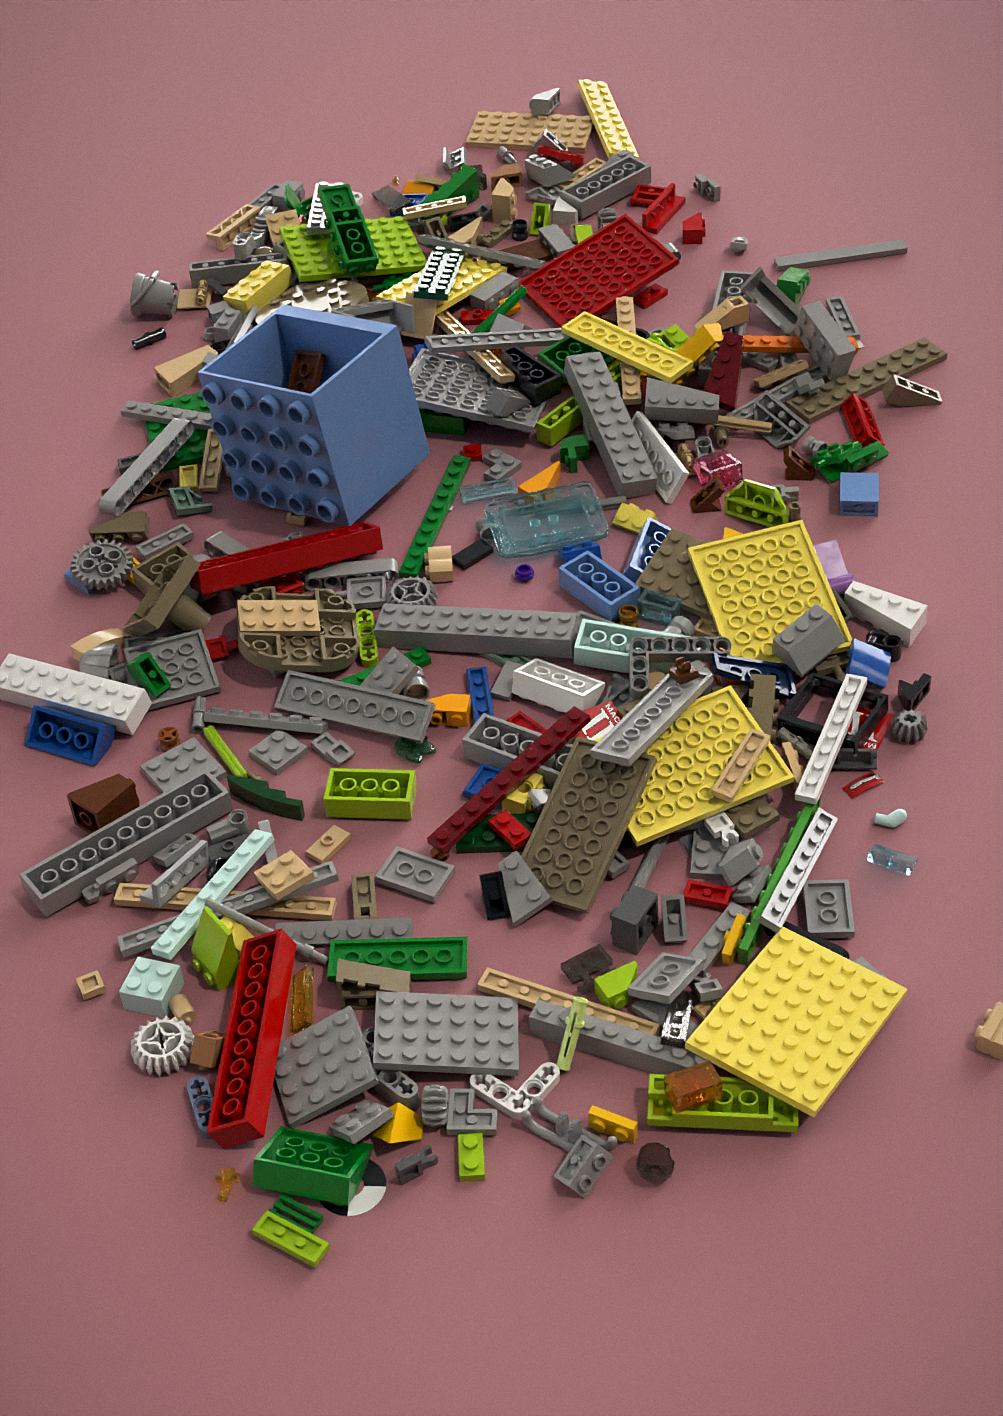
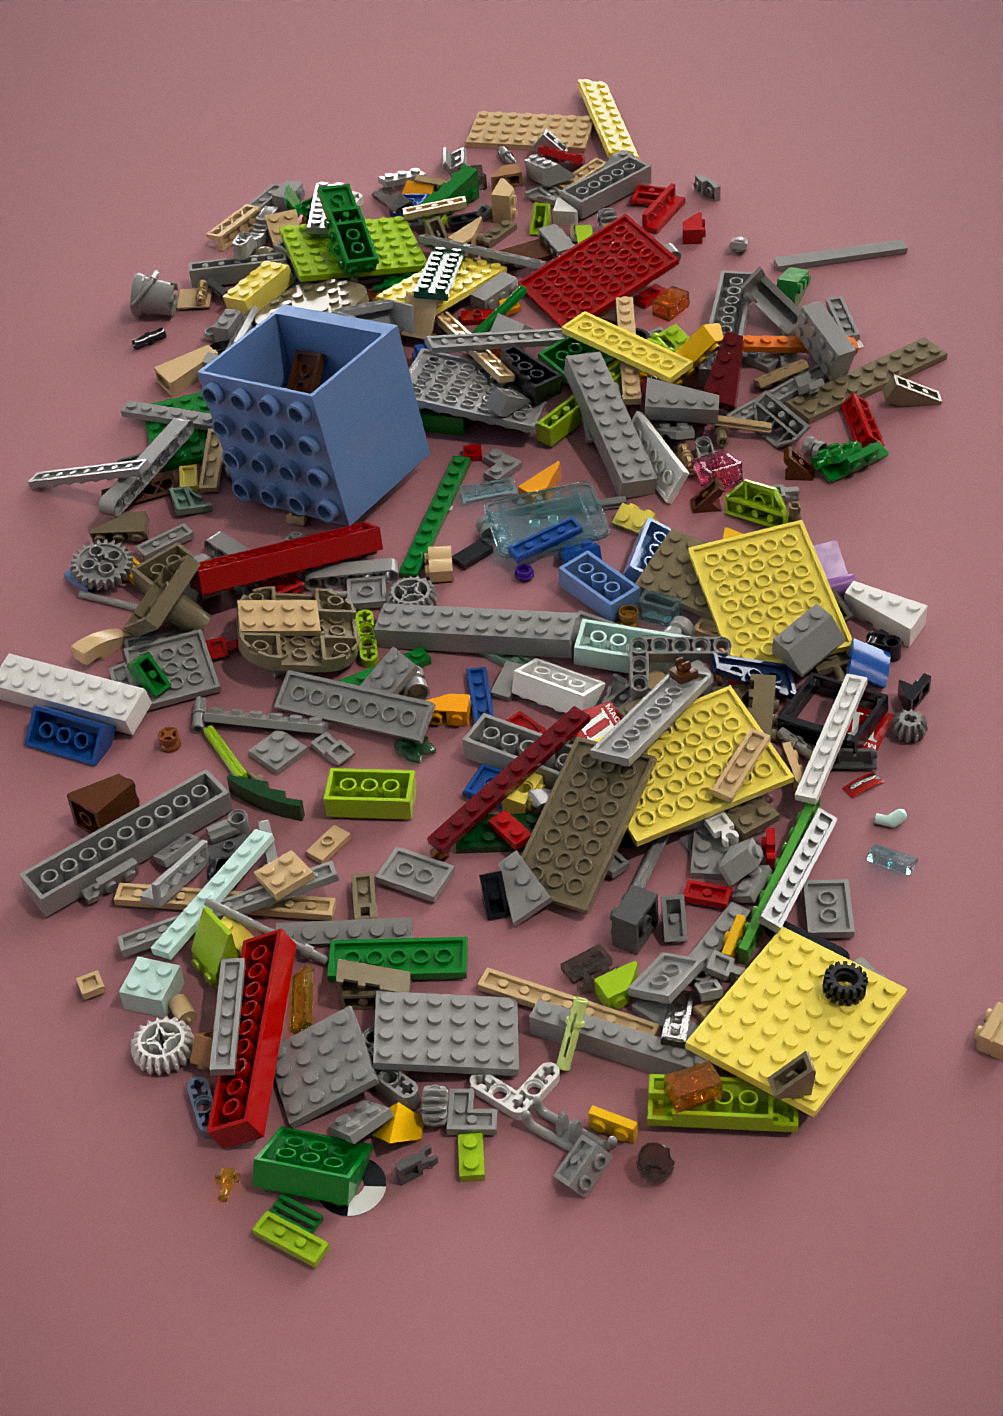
light grey hair [79,644,119,679] -> none
light grey plate [140,737,227,794] -> none
light grey brick [206,300,233,326] -> none
black wheel [511,219,528,241] -> none
light grey slope [529,88,560,115] -> none
green brick [560,434,590,473] -> none
tan slope [694,295,749,330] -> none
medium blue panel [839,472,879,517] -> none
none -> light grey plate [28,459,150,488]
none -> light grey bar [78,591,139,611]
none -> light grey plate [209,958,246,1076]
none -> light grey plate [378,168,426,188]
none -> blue tile [507,516,583,564]
none -> clear orange brick [652,285,690,322]
none -> light grey plate [704,950,746,983]
none -> red plate [761,828,776,869]
none -> dark tan slope [768,1051,816,1099]
none -> black tyre [822,961,868,1006]

